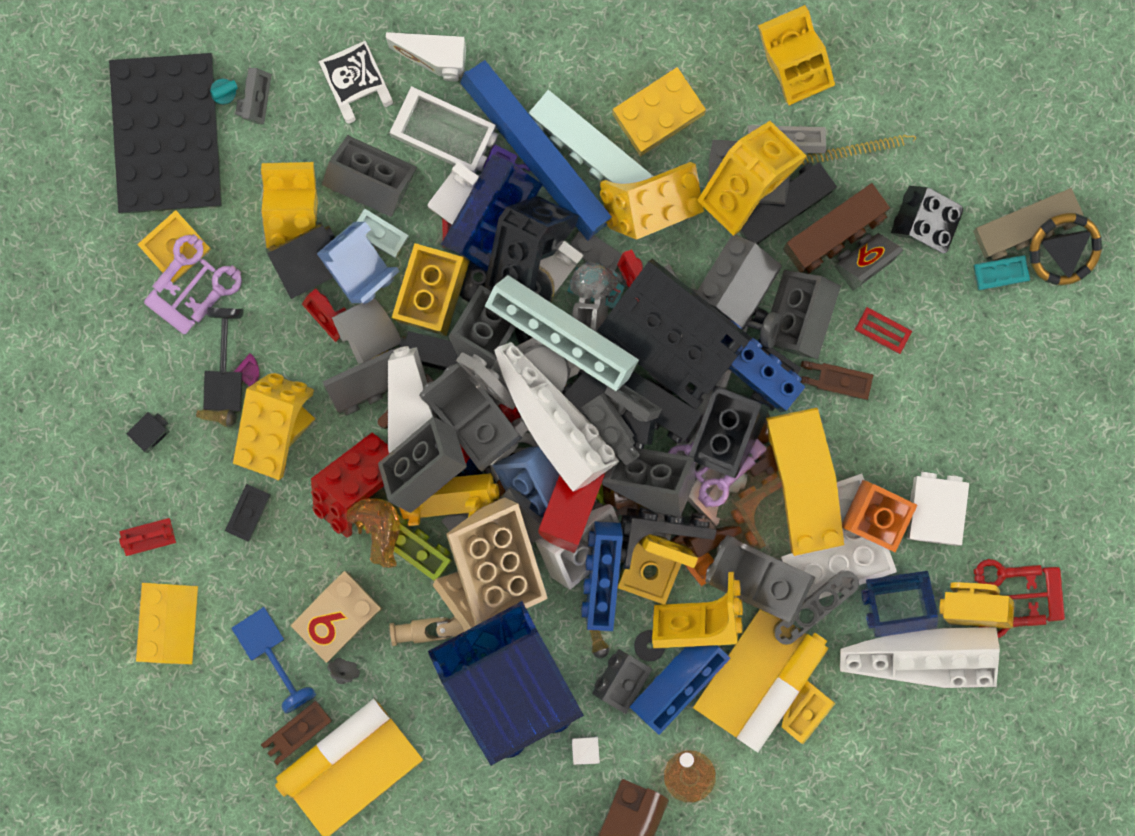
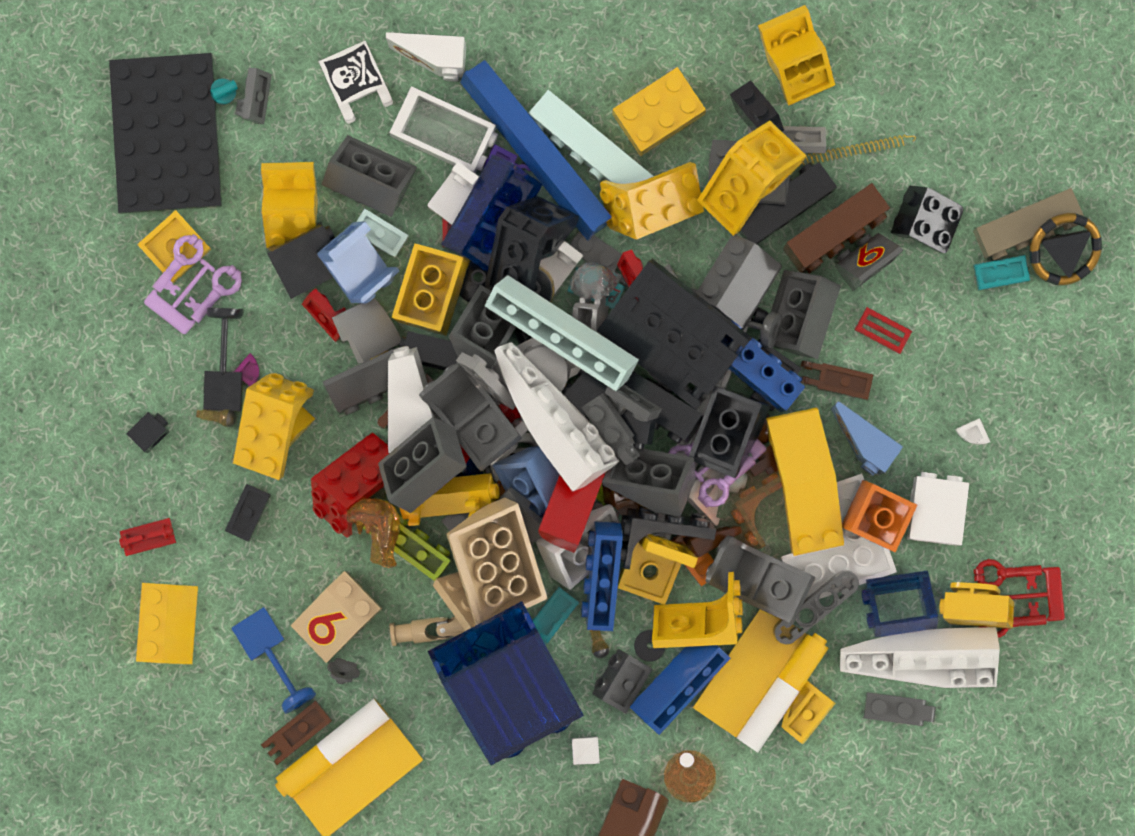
none -> teal plate [529,587,579,643]
none -> black brick [729,80,784,132]
none -> medium blue slope [831,401,903,476]
none -> dark grey hinge [863,692,936,726]
none -> white tile [955,418,990,445]

